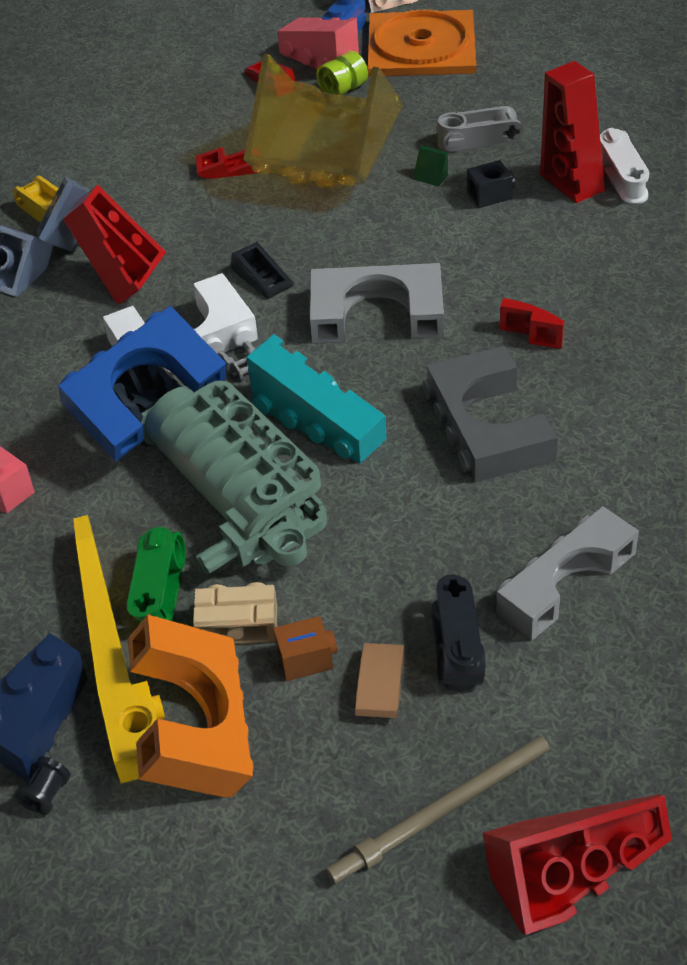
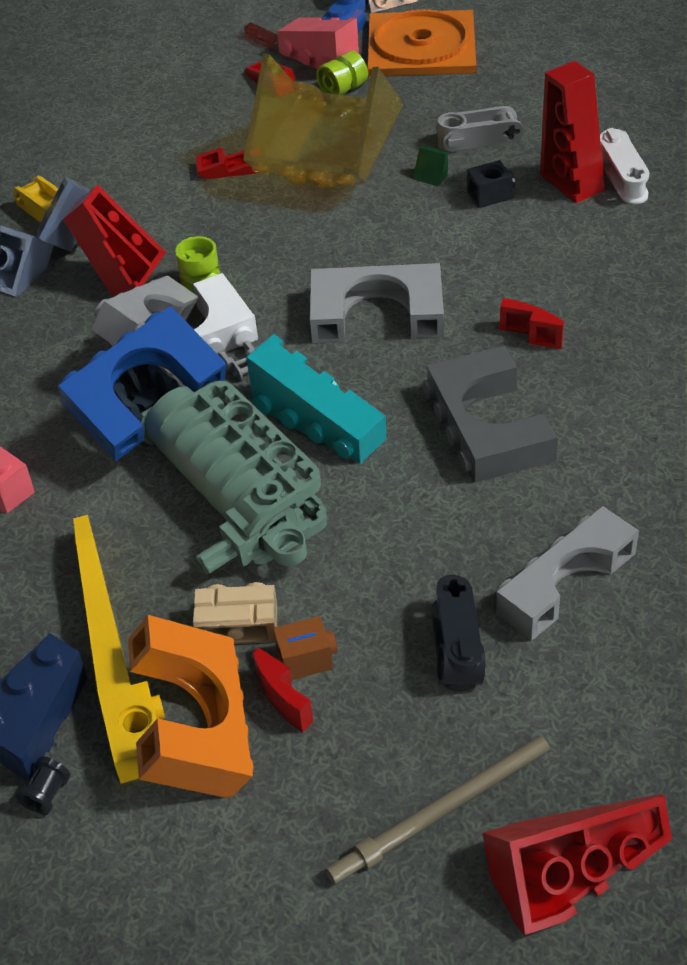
green piece [127,527,186,626] -> none
black slope [230,242,294,300] -> none
medium nougat slope [355,643,404,718] -> none
none -> light grey arch [91,275,198,345]
none -> lime wheel [175,236,220,294]
none -> clear red axle [243,23,279,52]
none -> red slope [253,648,313,733]

